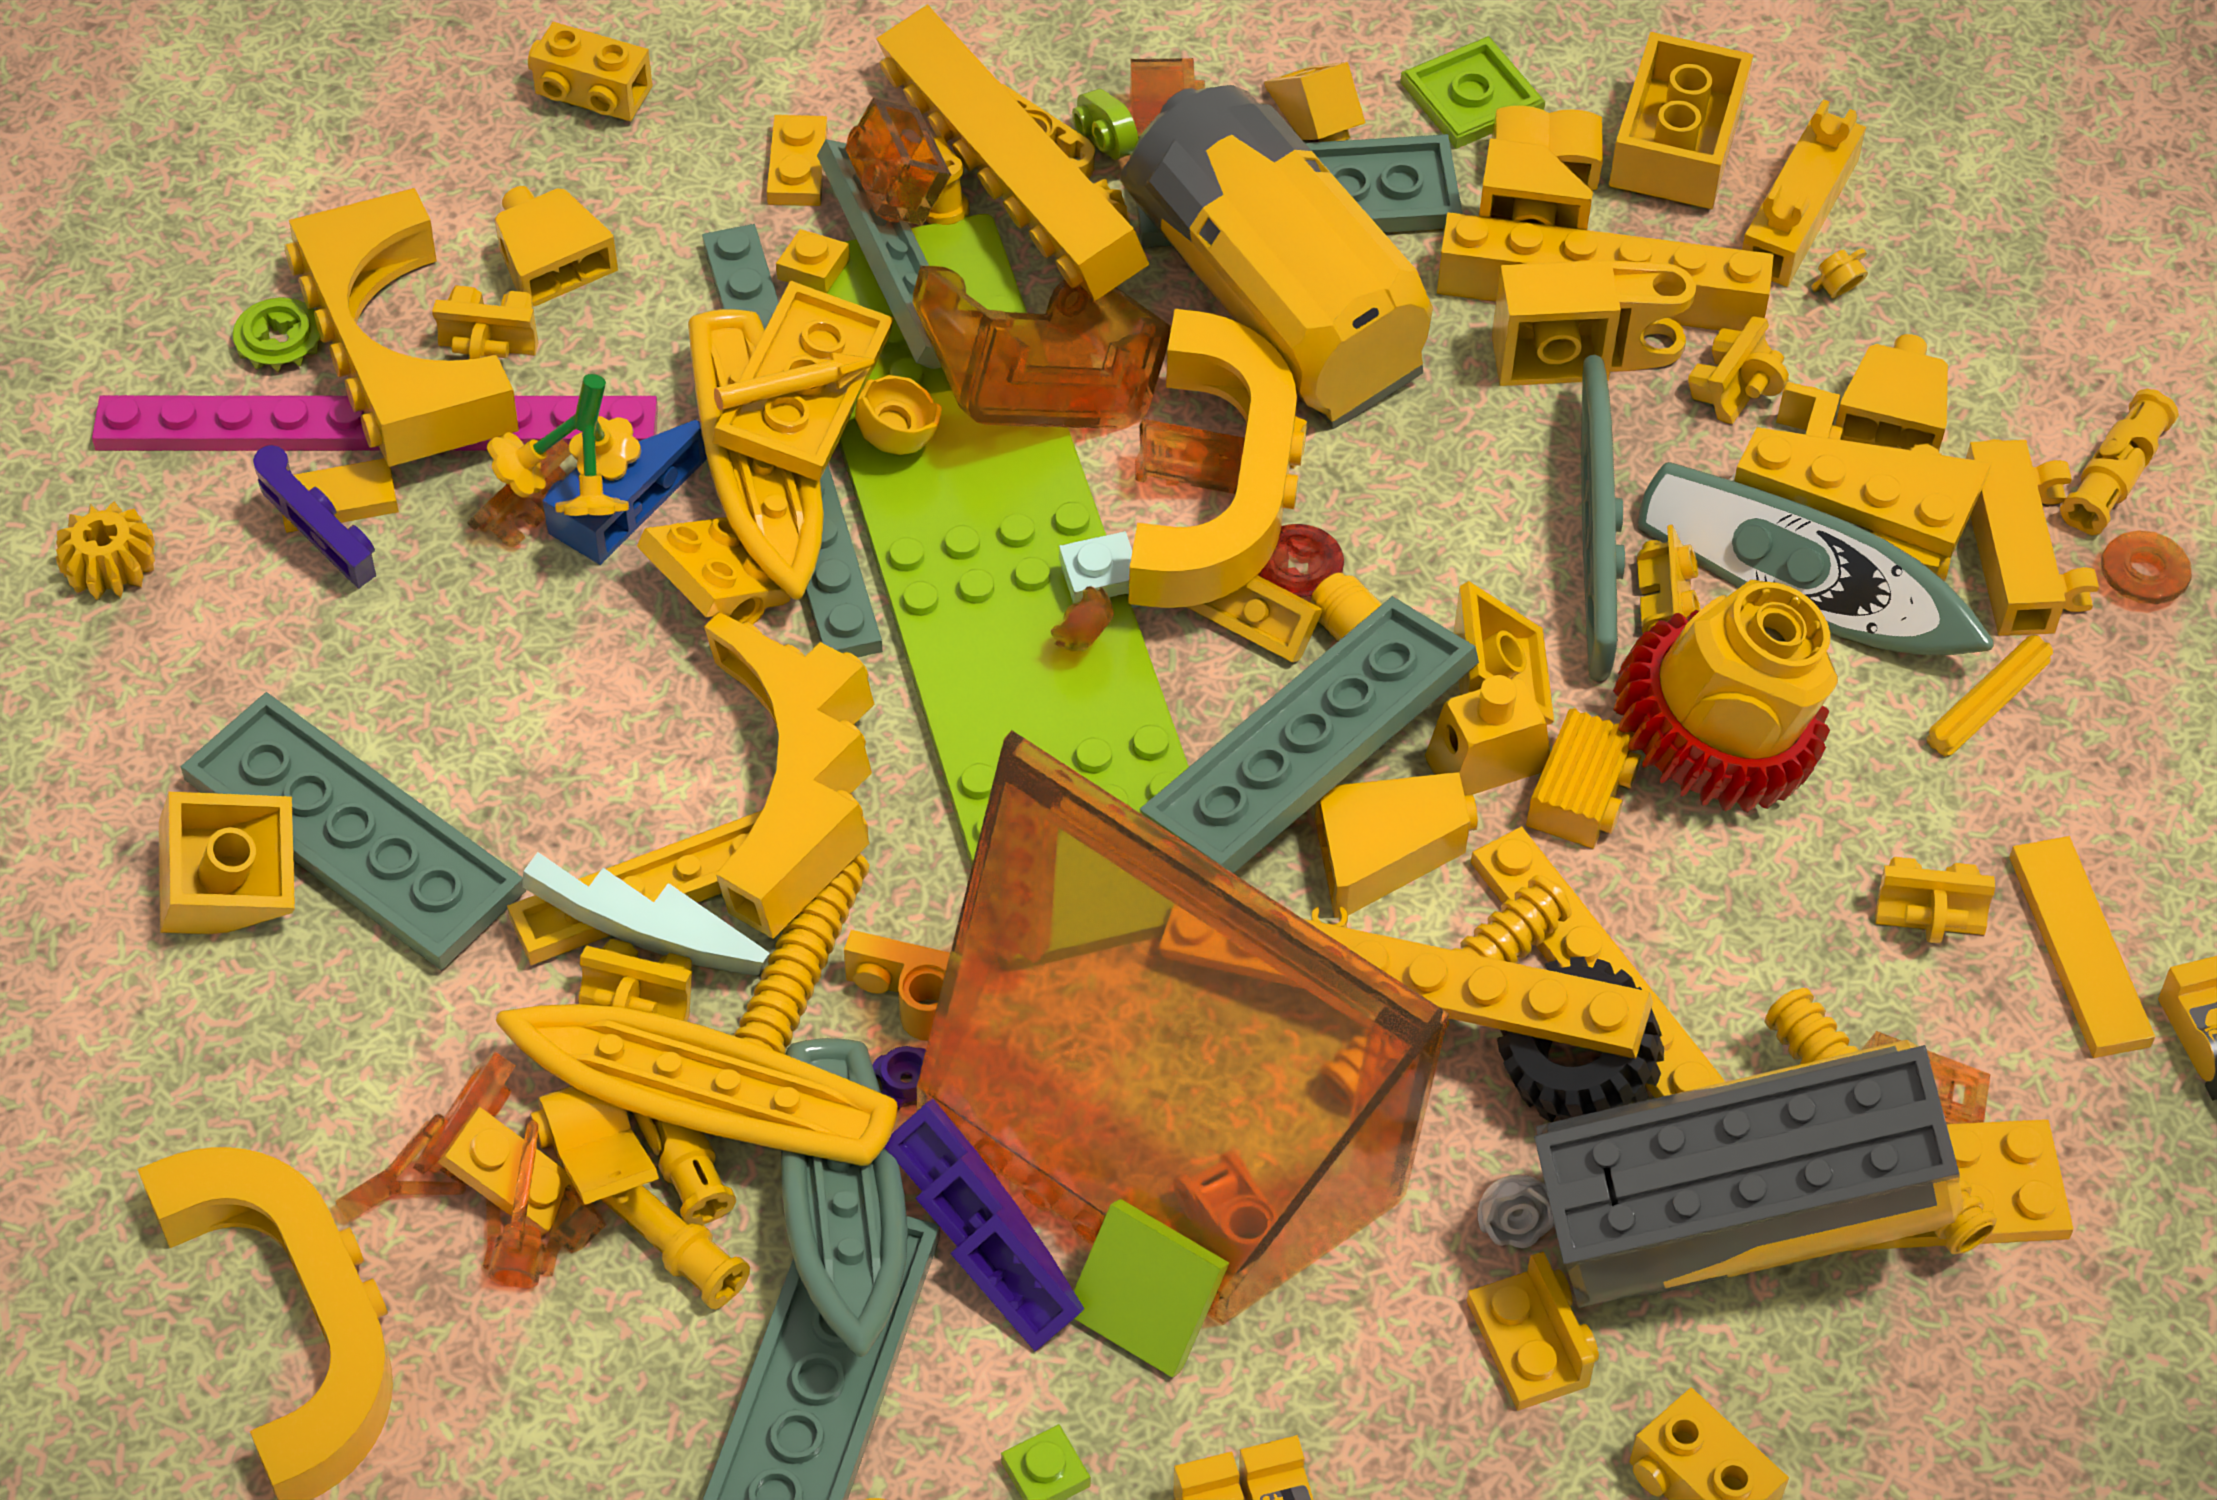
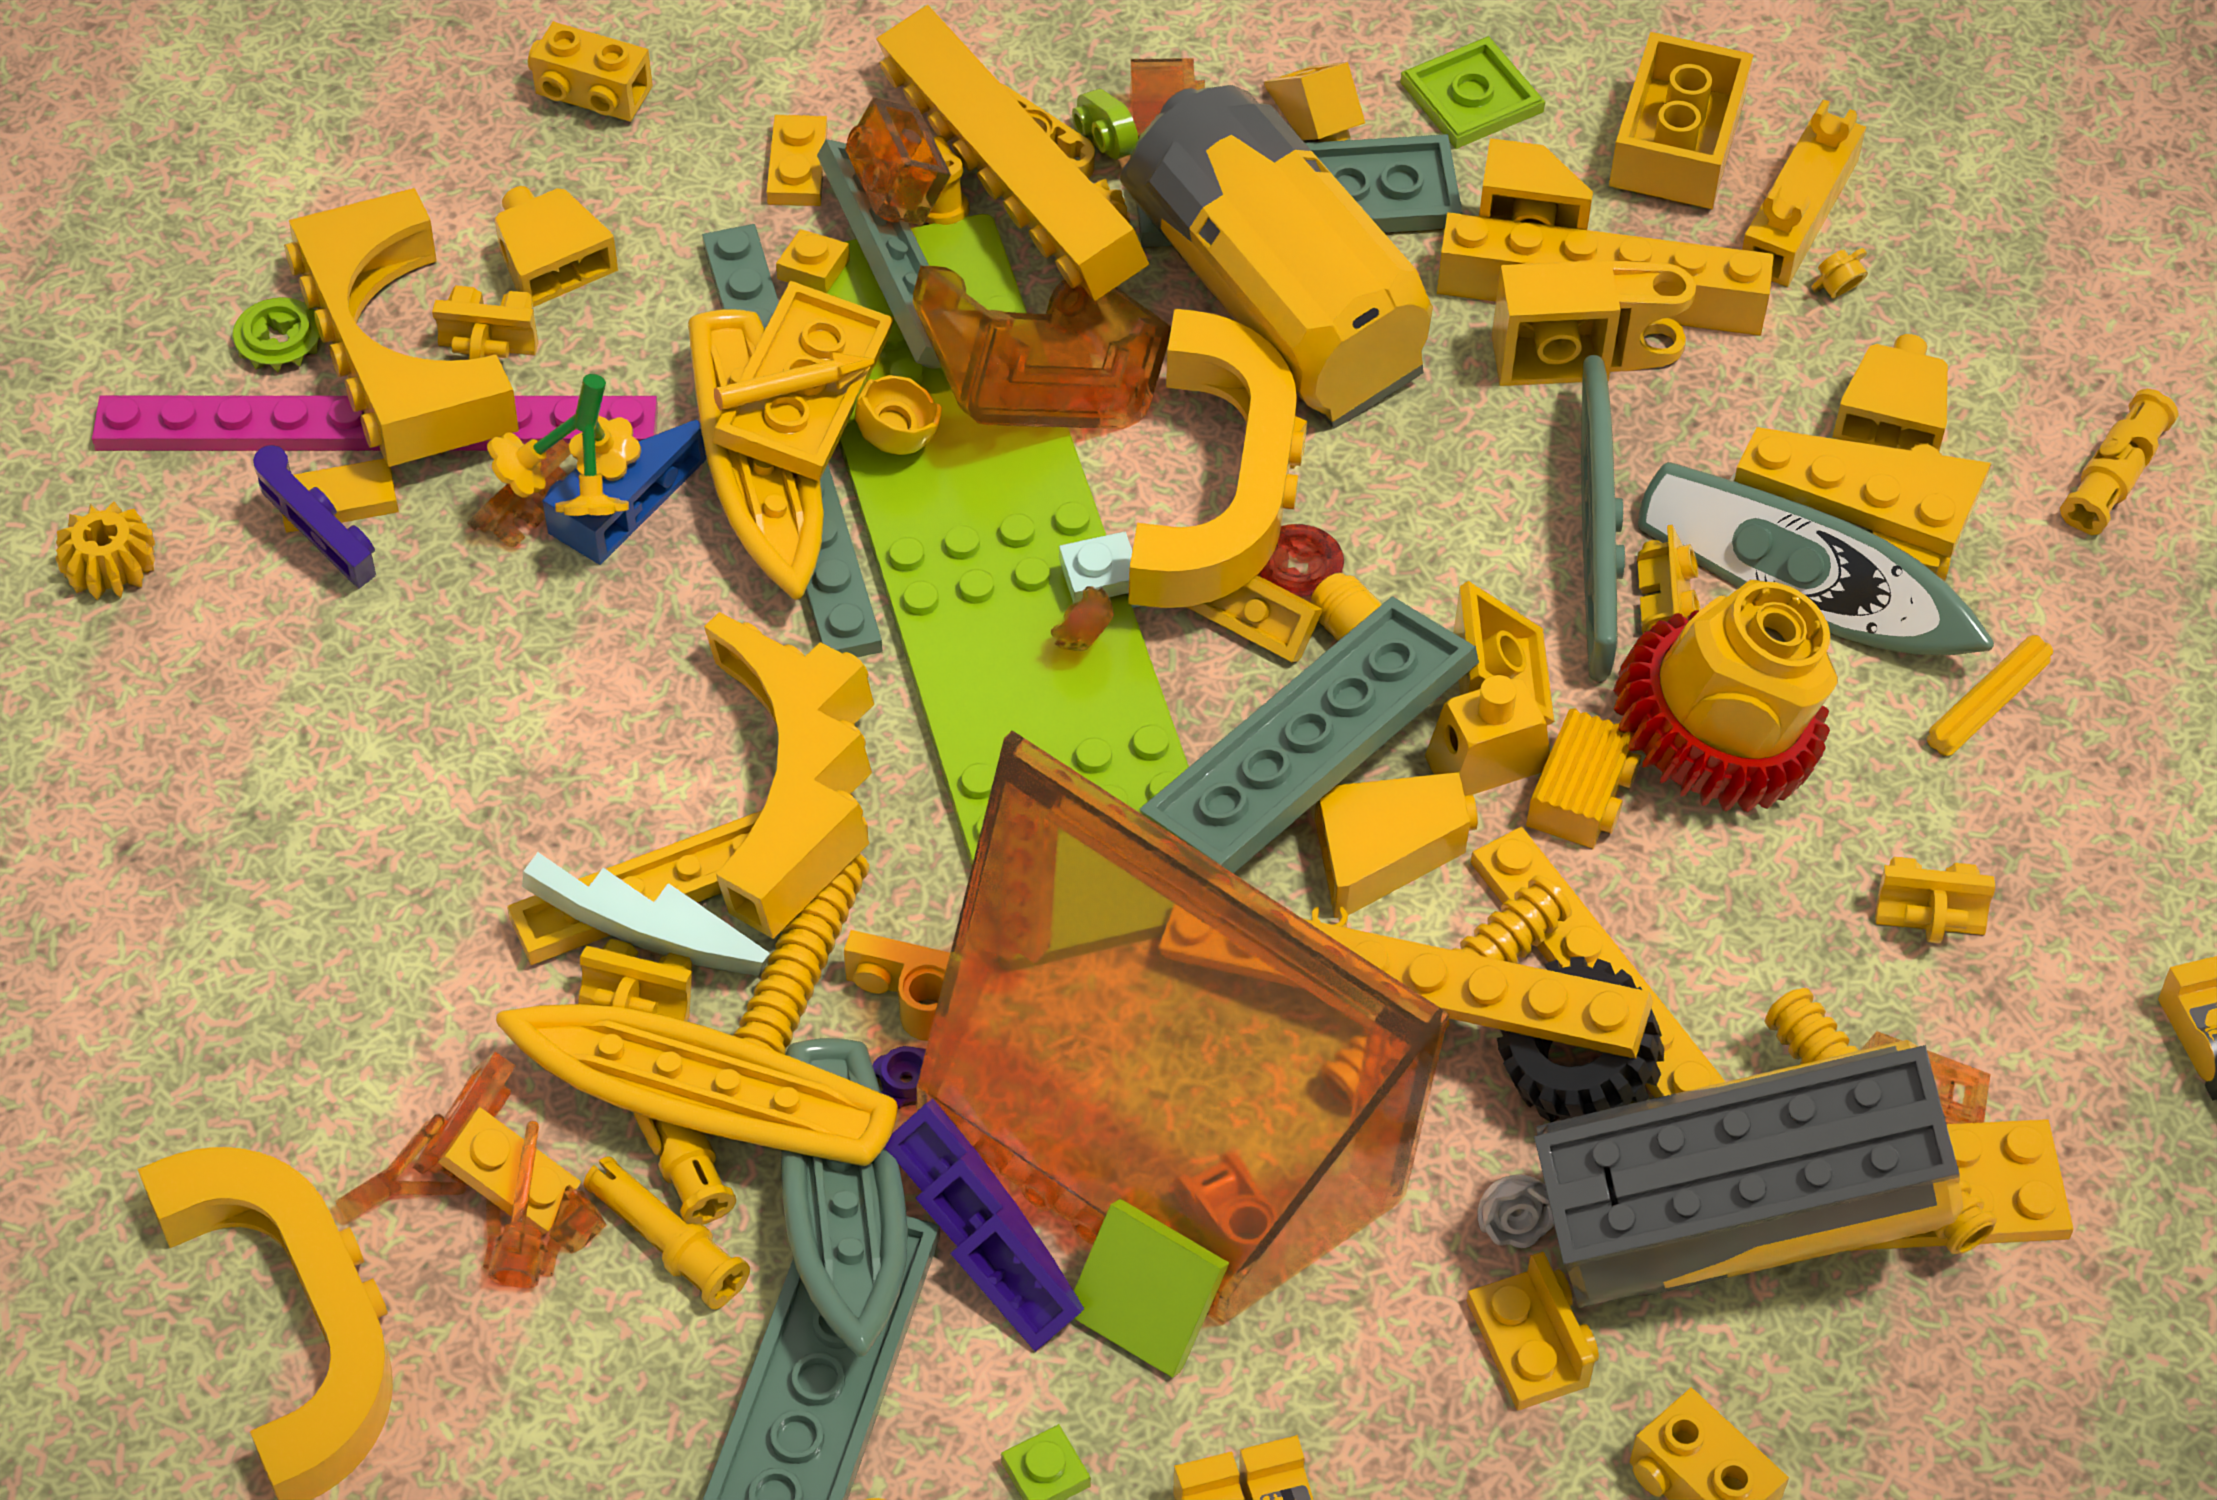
yellow slope [159,791,295,934] -> none
sand green plate [180,692,526,971] -> none
yellow door [530,1086,659,1205] -> none
yellow plate [637,517,791,625] -> none
clear orange plate [1135,419,1245,494] -> none
yellow brick [1492,106,1603,190] -> none
yellow hips [1688,316,1789,424] -> none
yellow bracket [1776,382,1843,440] -> none
yellow brick [1966,439,2099,636] -> none
yellow tile [2009,836,2156,1058] -> none
clear orange piece [2101,530,2192,604] -> none

